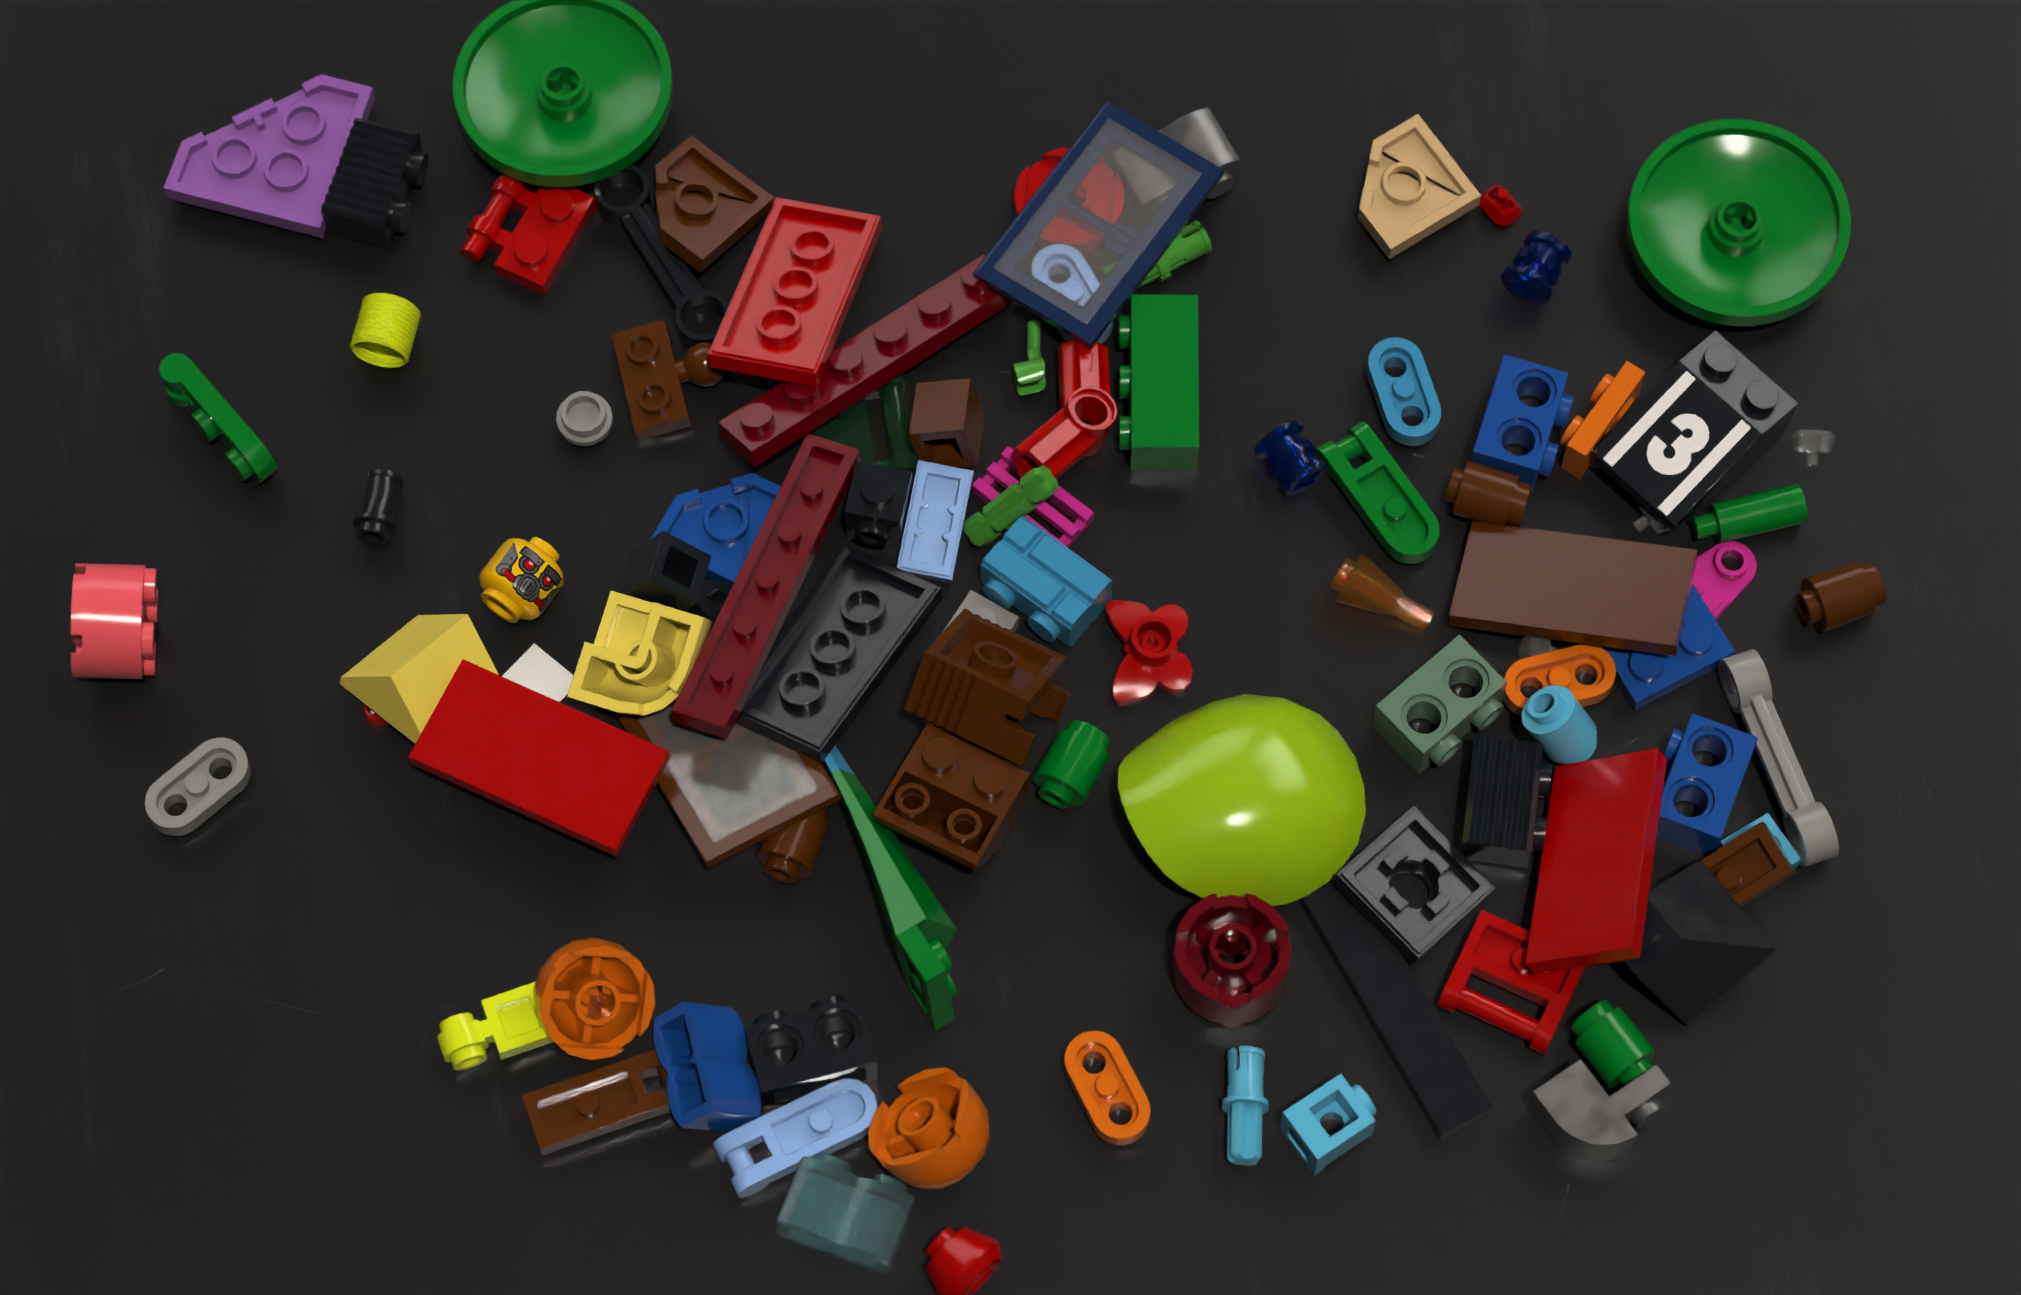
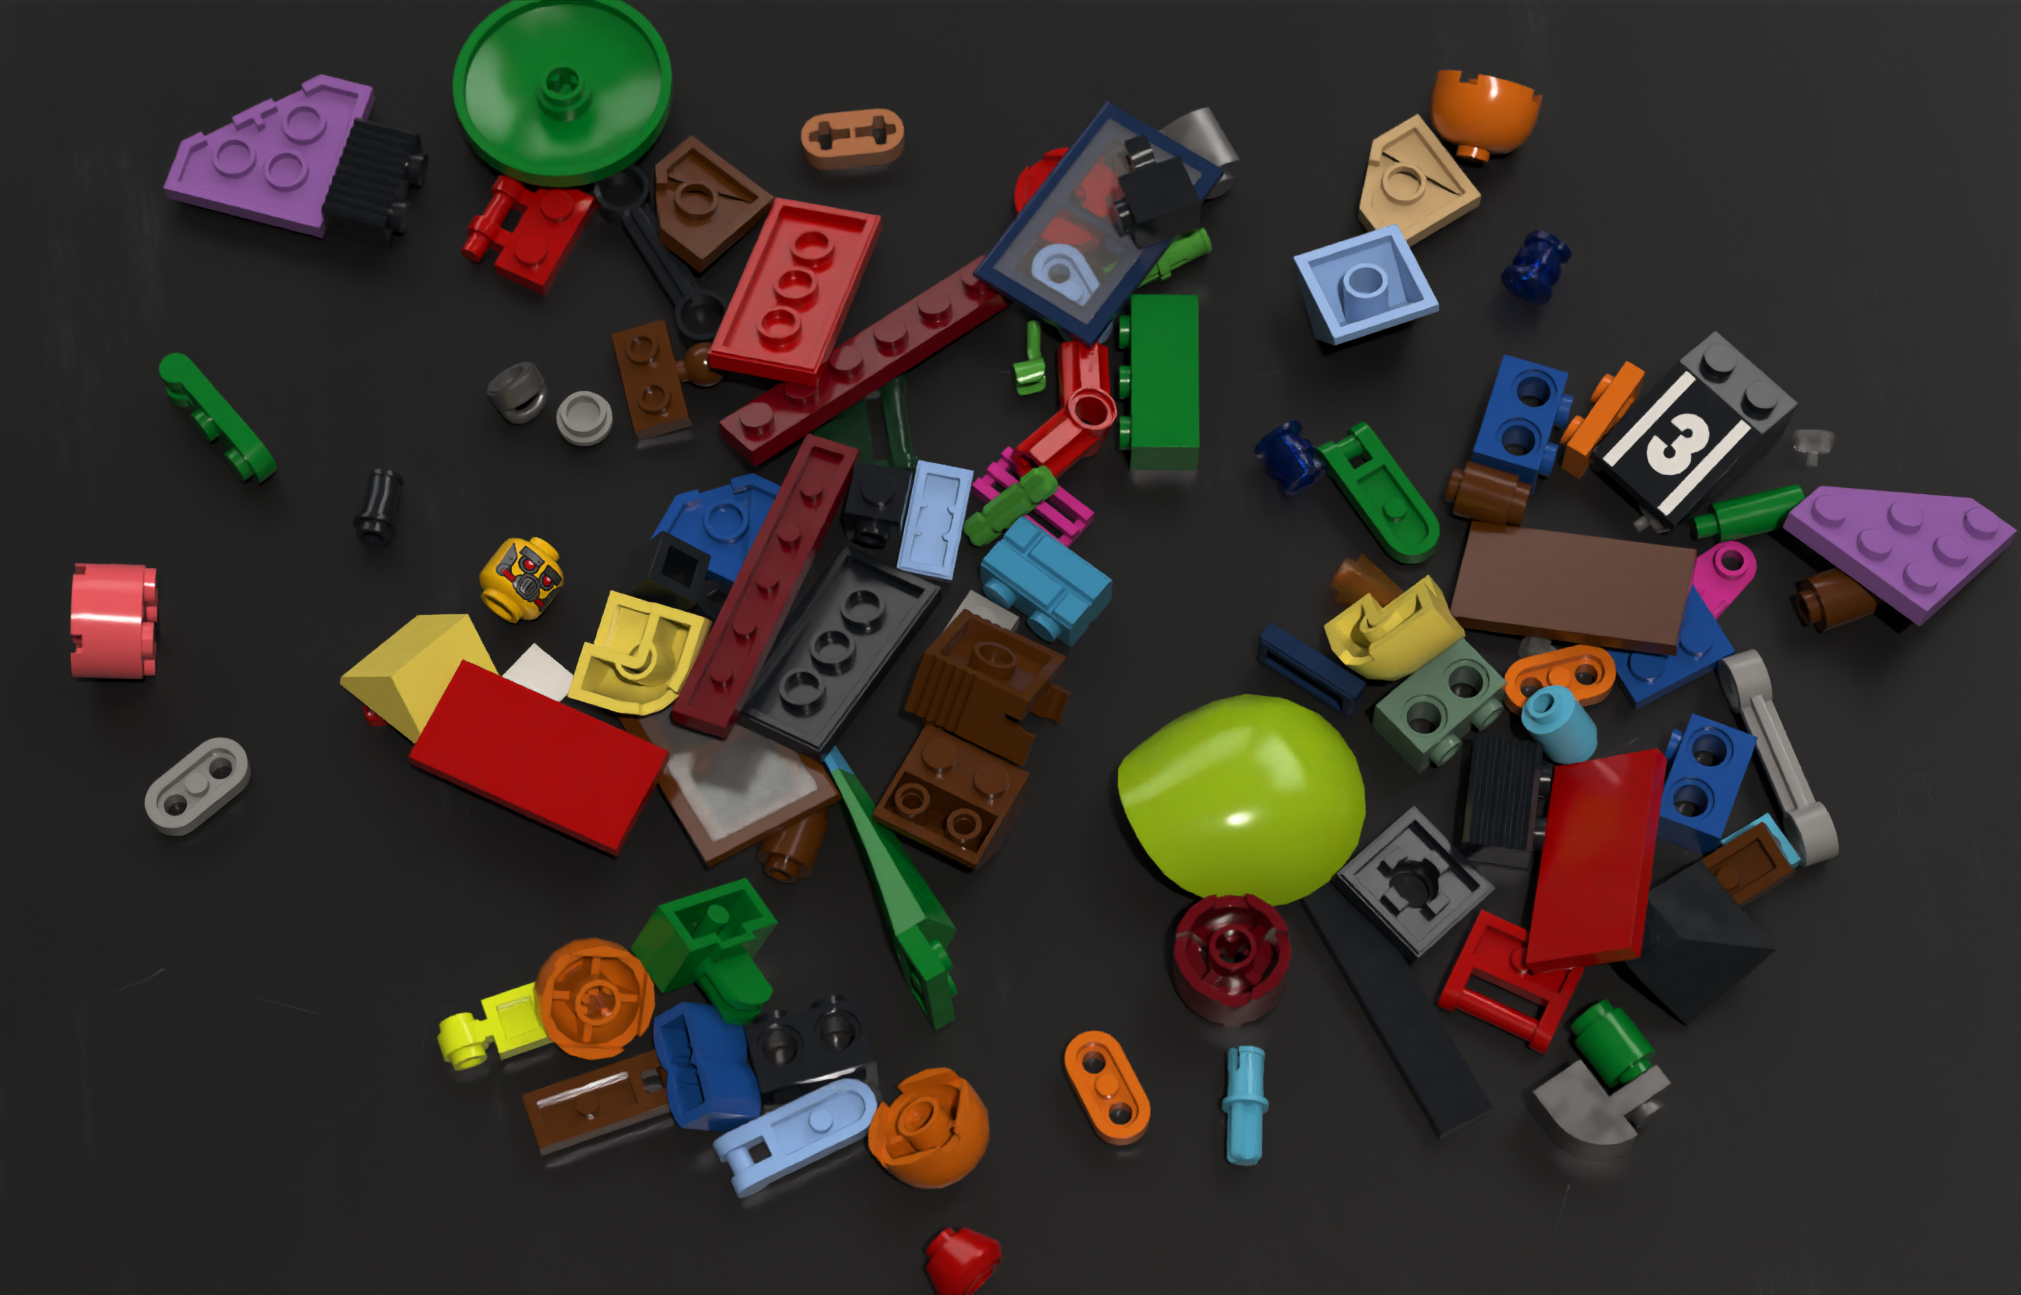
neon yellow piece [349,293,421,368] -> none
clear light blue brick [777,1154,915,1274] -> none
reddish brown brick [909,378,985,468] -> none
green brick [1033,720,1111,809] -> none
red animal [1105,600,1193,706] -> none
medium azure brick [1280,1074,1377,1176] -> none
dark azure plate [1367,337,1441,446] -> none
red rock [1479,185,1522,226] -> none
green dish [1626,119,1851,326] -> none
none -> flat silver tile [487,362,548,424]
none -> green brick [631,878,778,1025]
none -> nougat beam [801,109,905,170]
none -> black brick [1111,134,1201,249]
none -> dark blue tile [1257,621,1366,719]
none -> light blue slope [1293,223,1439,346]
none -> light yellow brick [1324,575,1466,681]
none -> orange cylinder [1430,70,1543,164]
none -> medium lavender plate [1783,486,2017,626]

